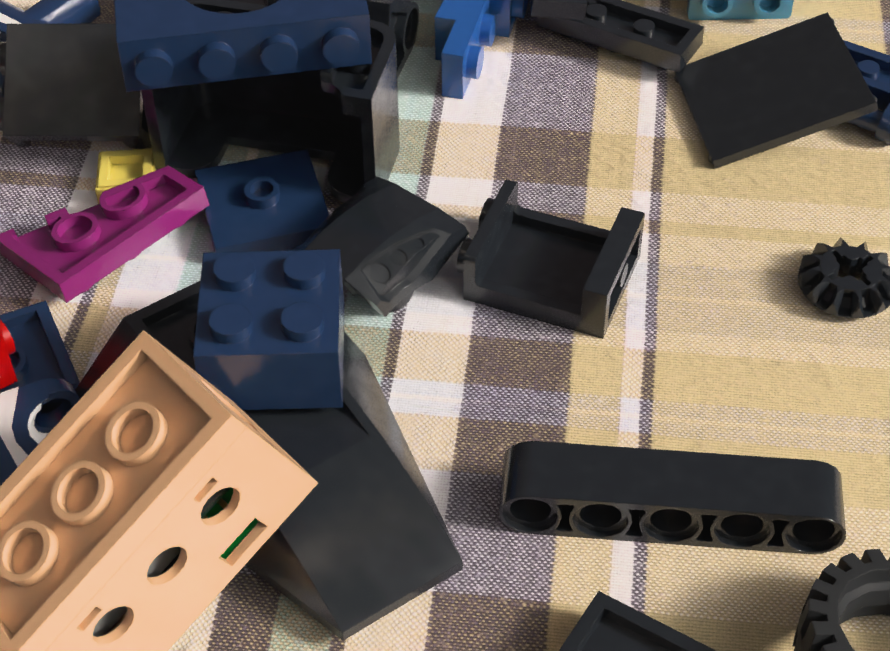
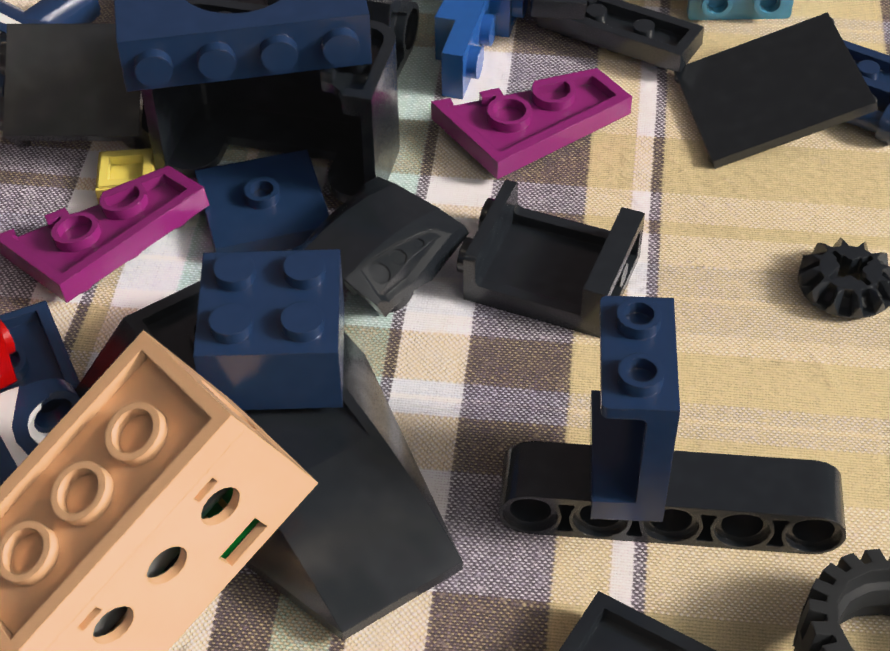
none -> magenta wing [431,68,632,180]
none -> dark blue panel [590,296,680,522]

